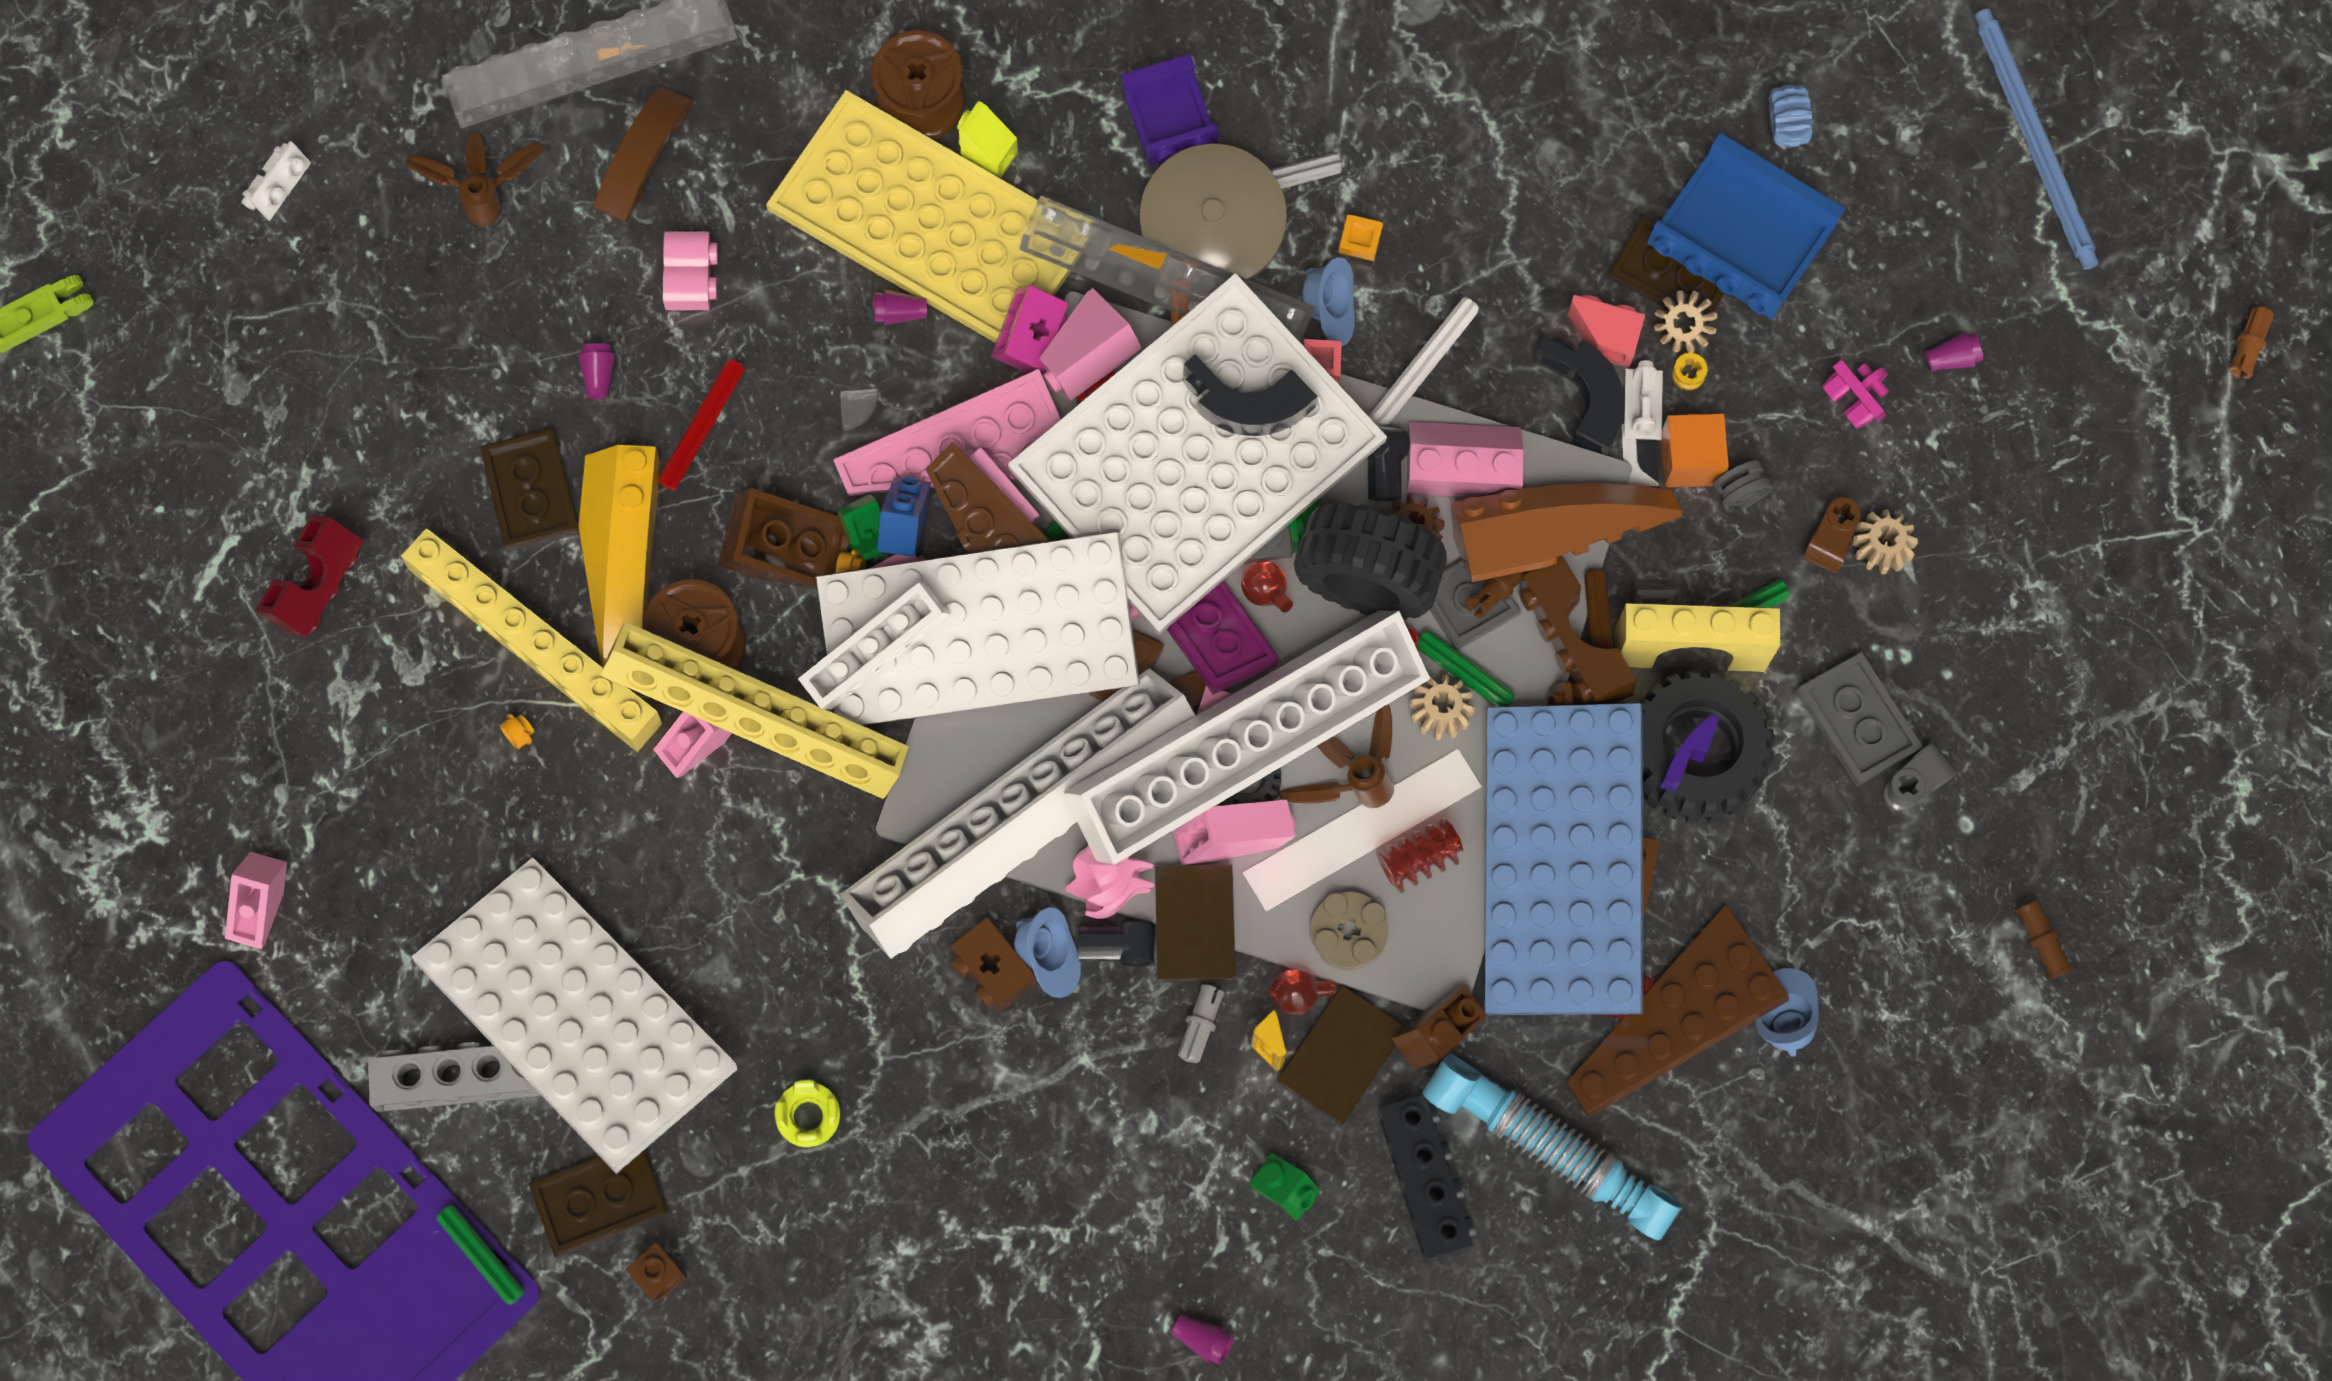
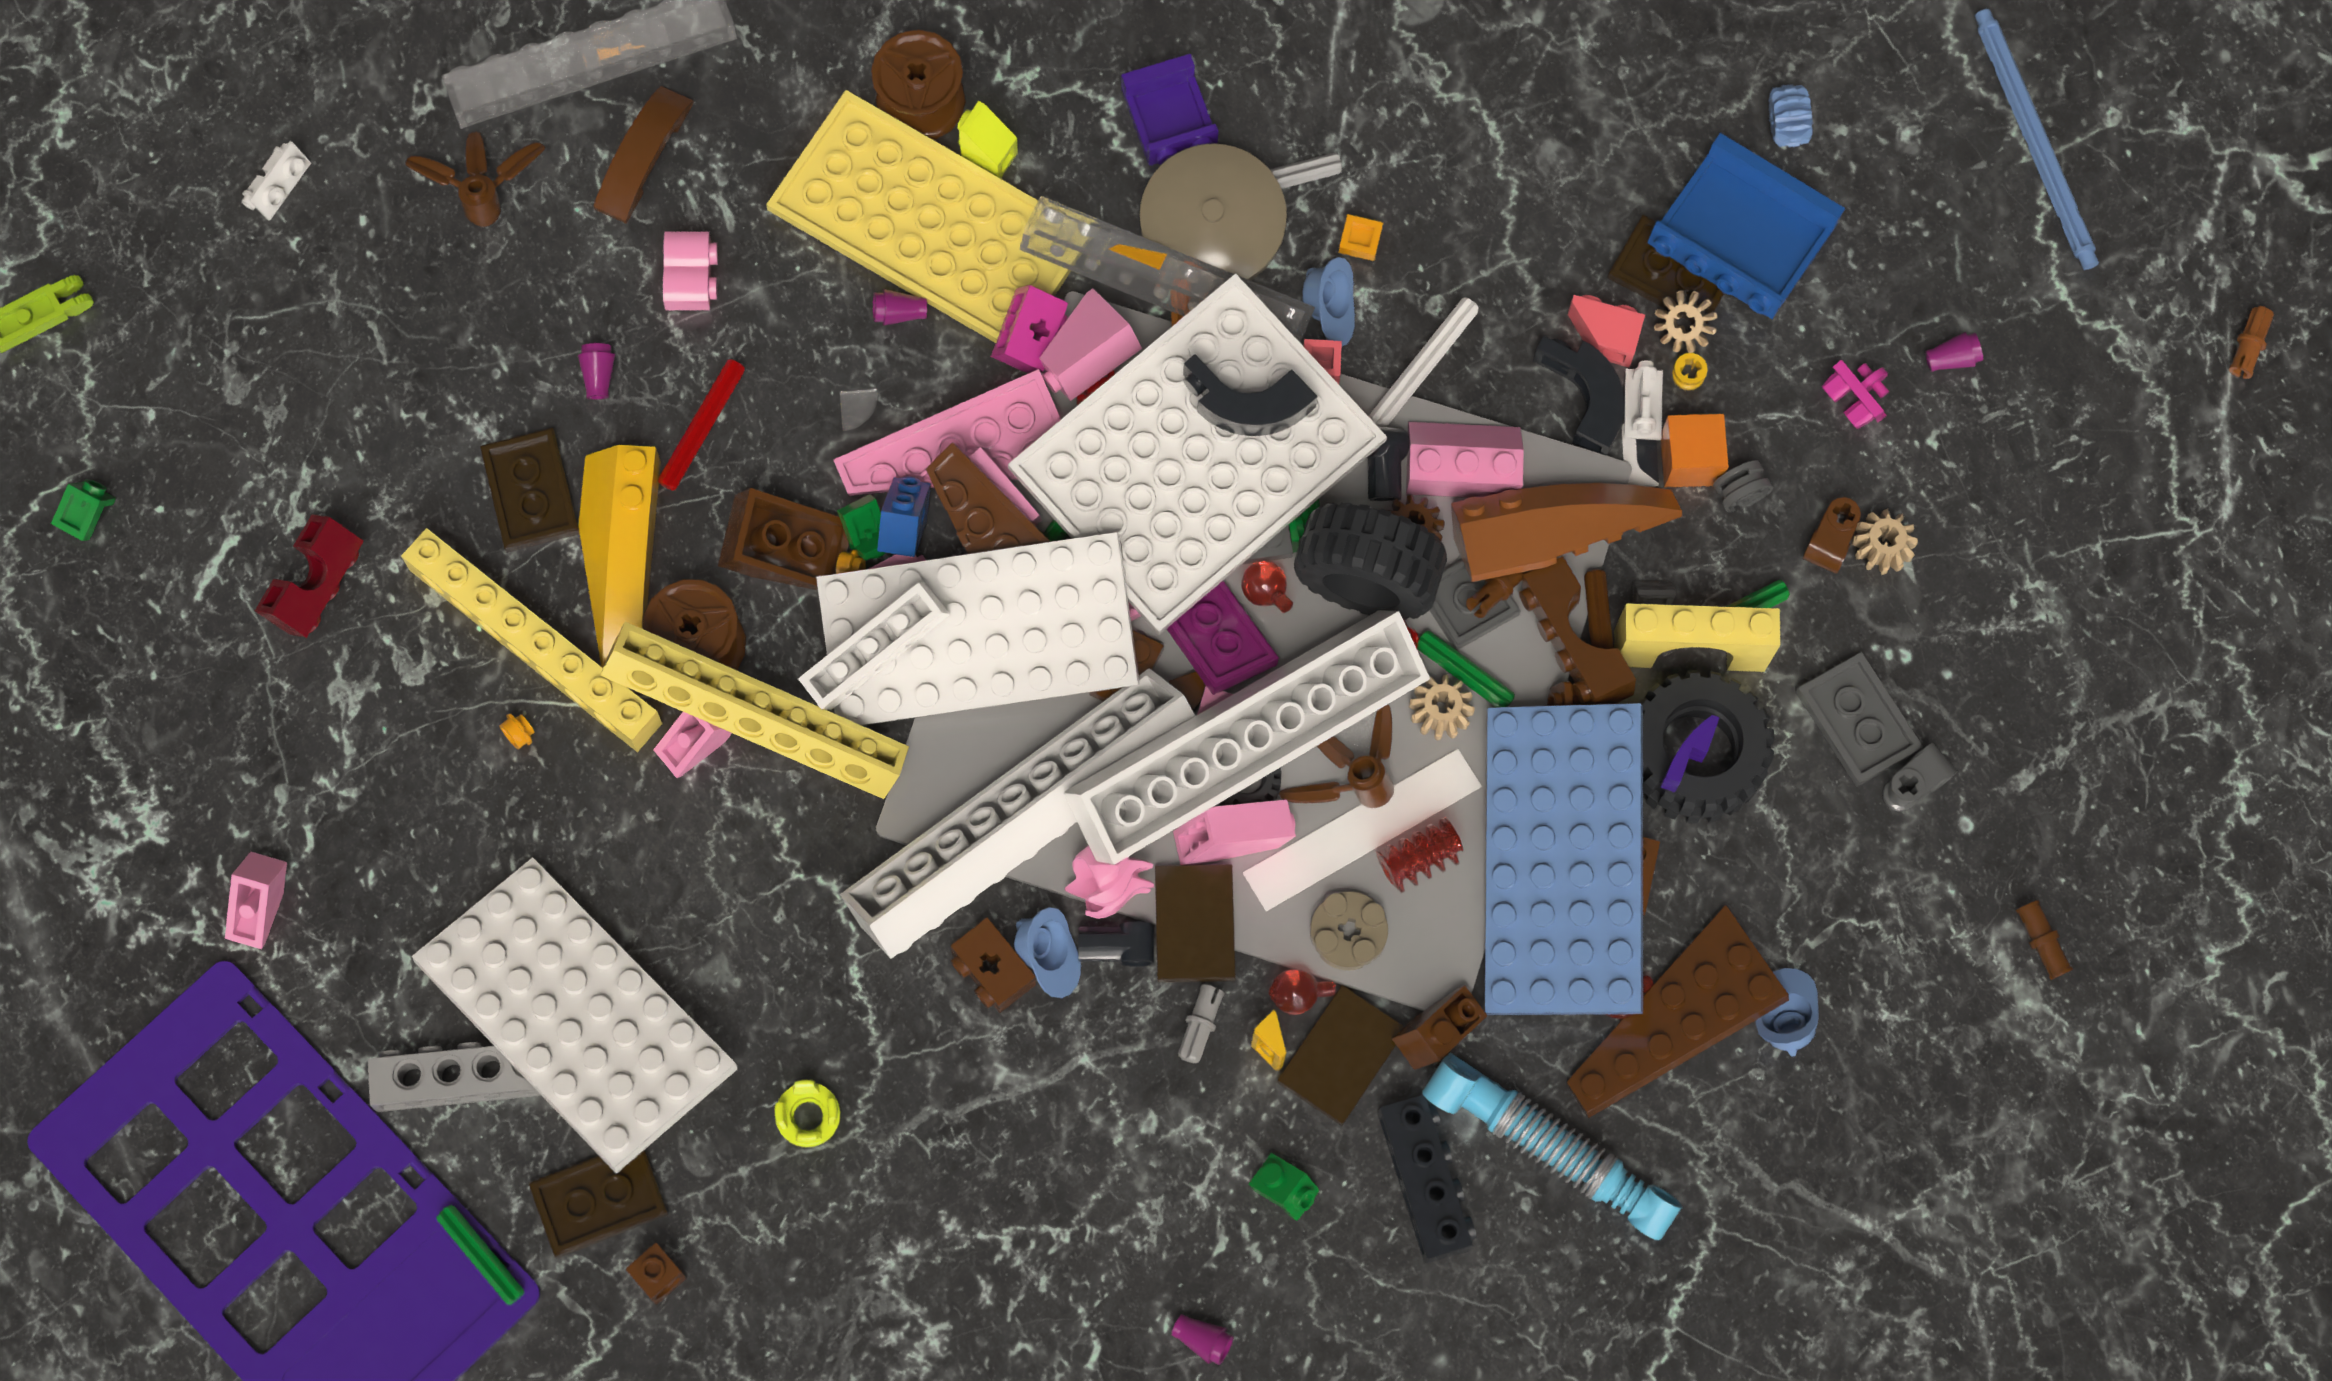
none -> green bracket [51,479,116,541]

